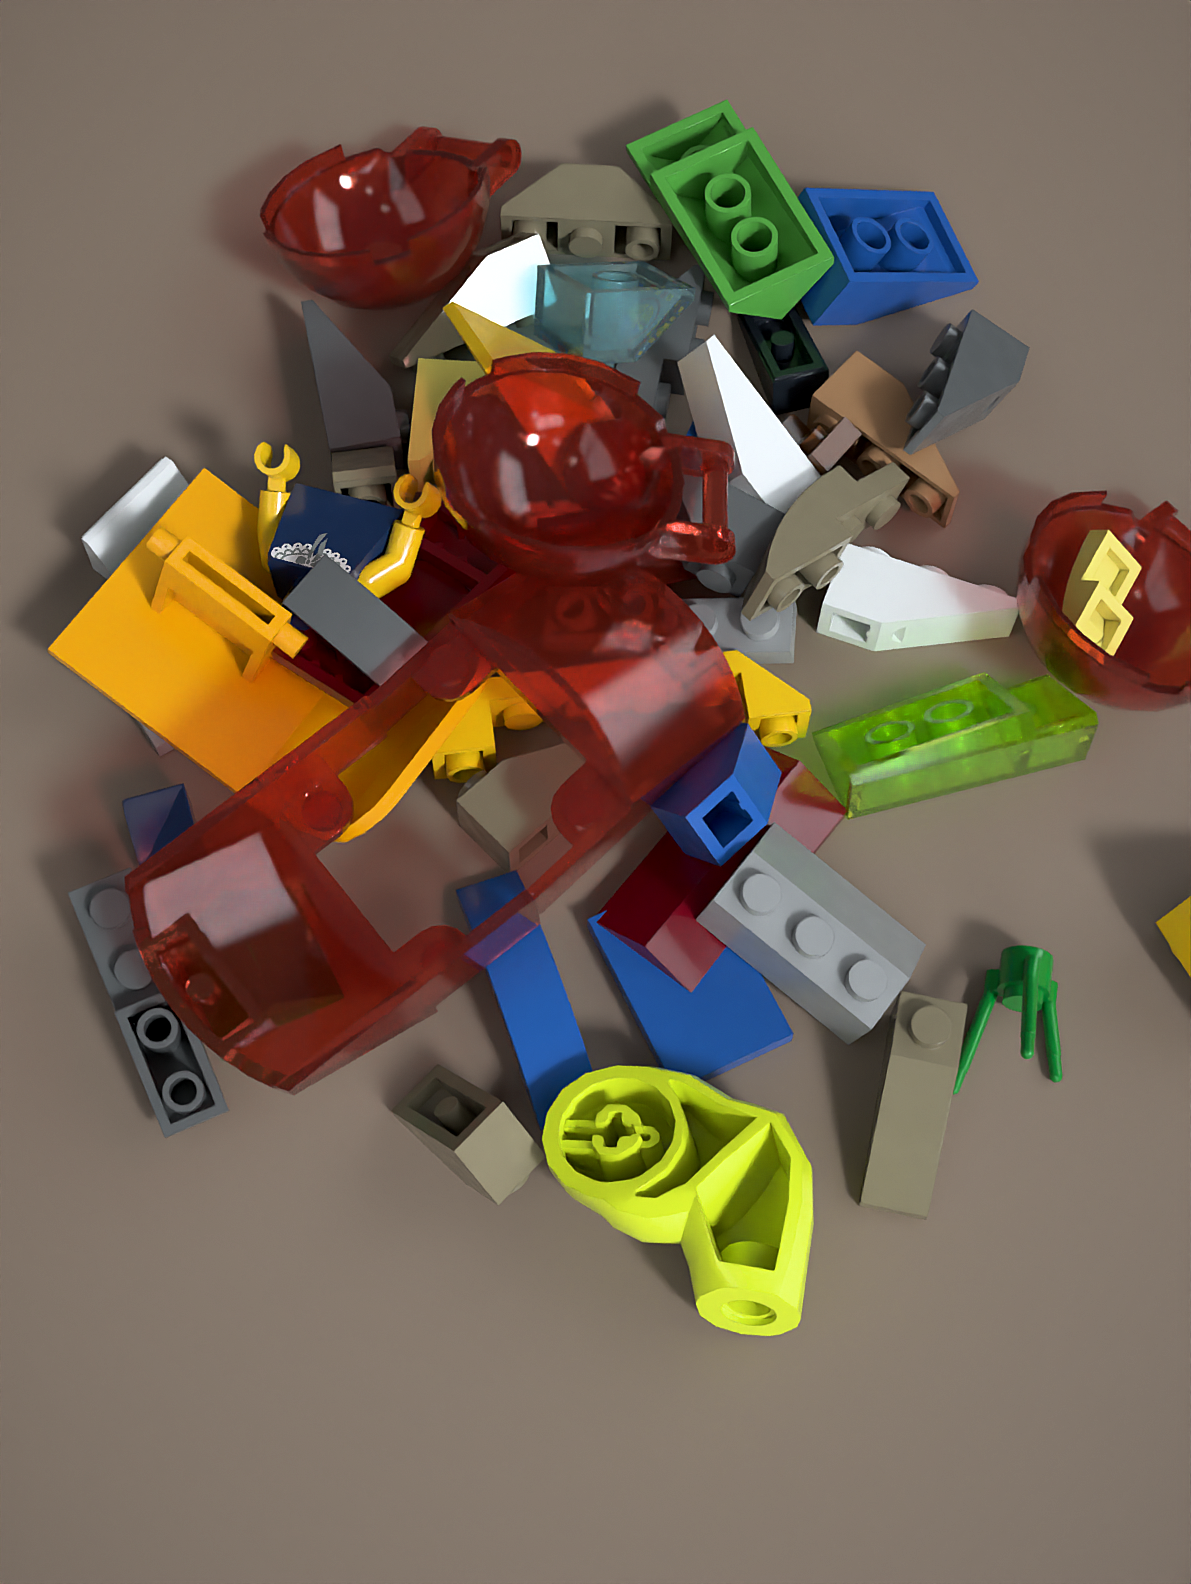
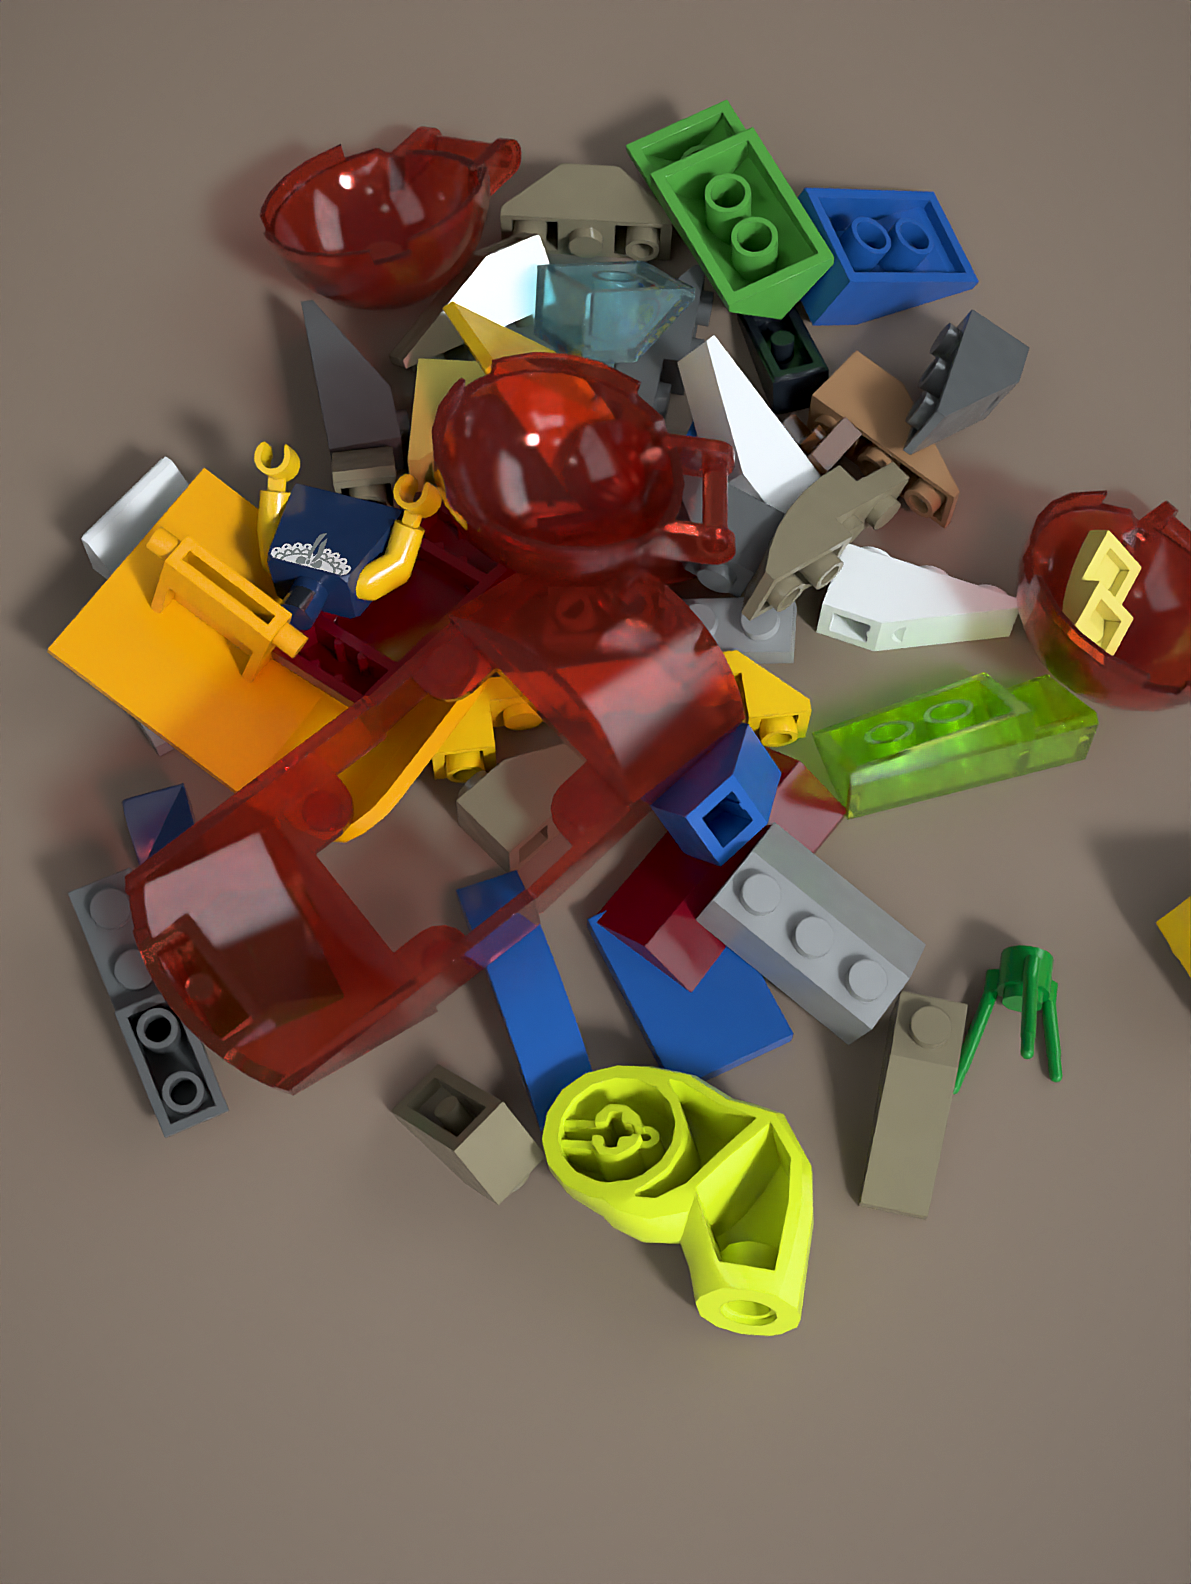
dark grey slope [282,554,431,694] -> none

